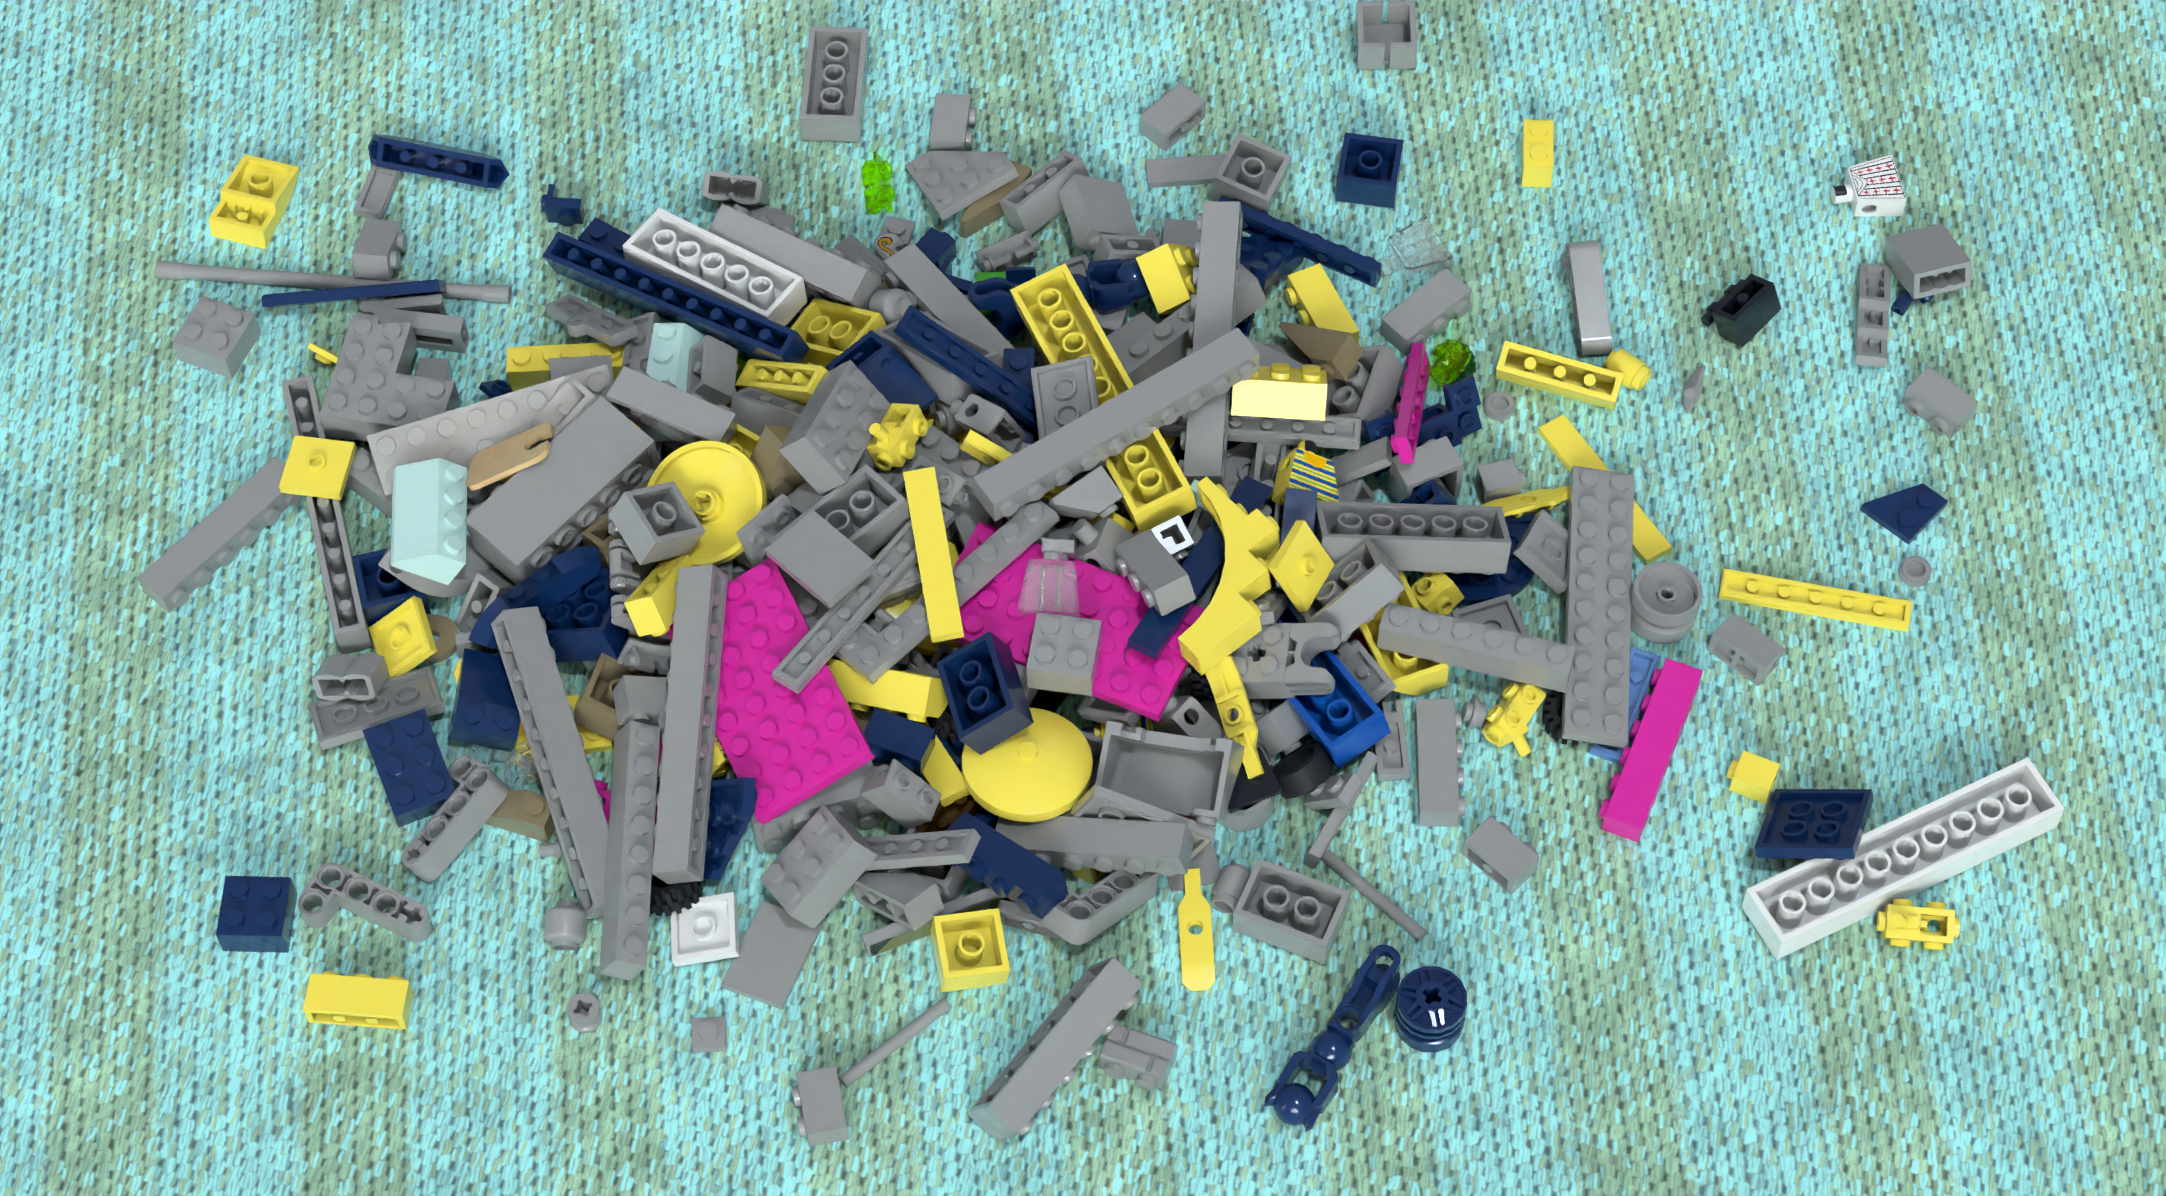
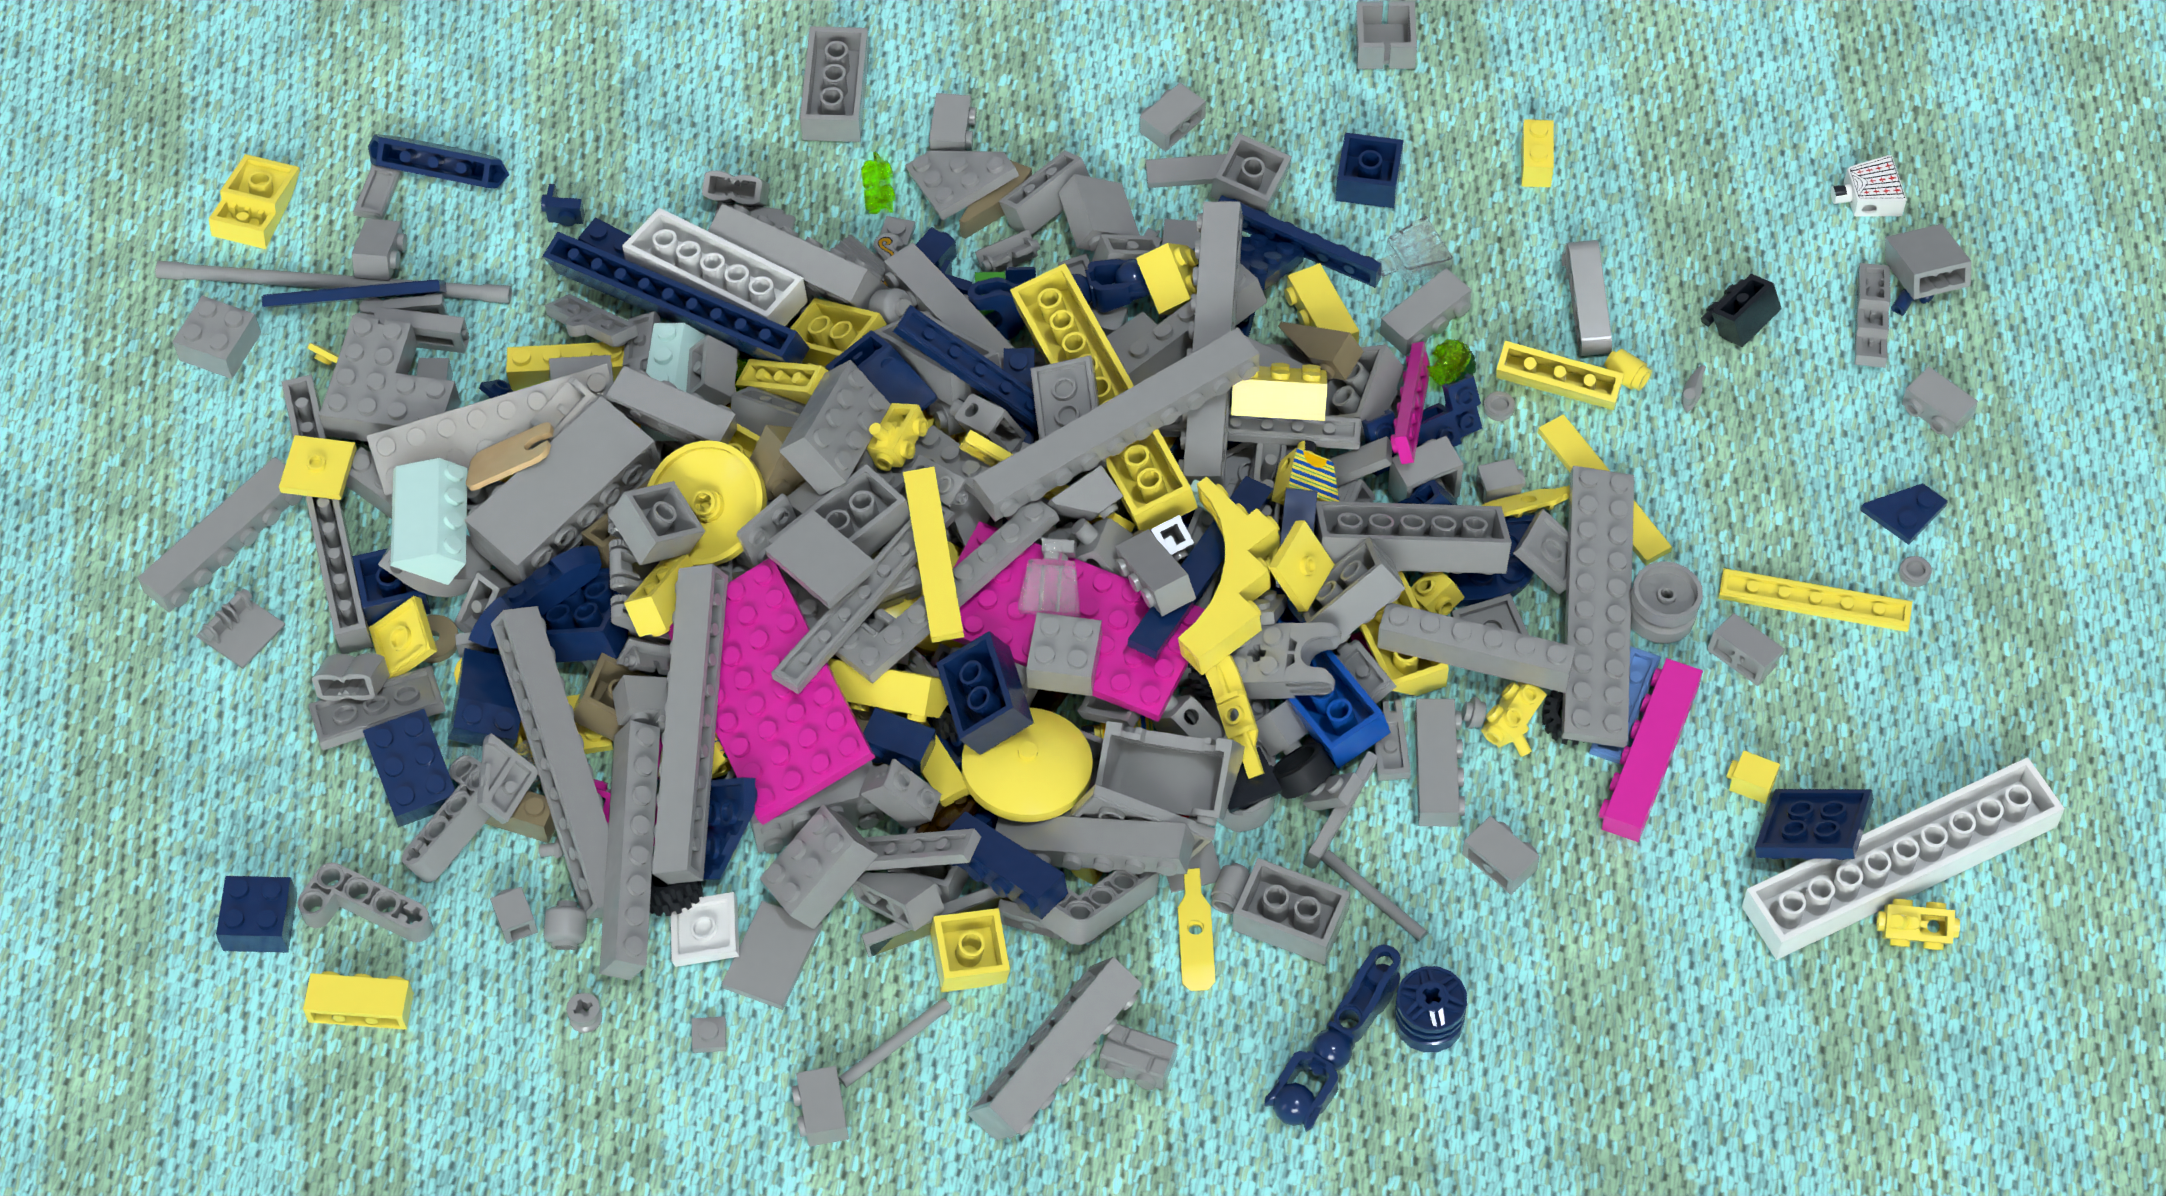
none -> light grey hinge [196,589,286,669]
none -> light grey wing [477,733,538,824]
none -> light grey brick [490,887,538,944]

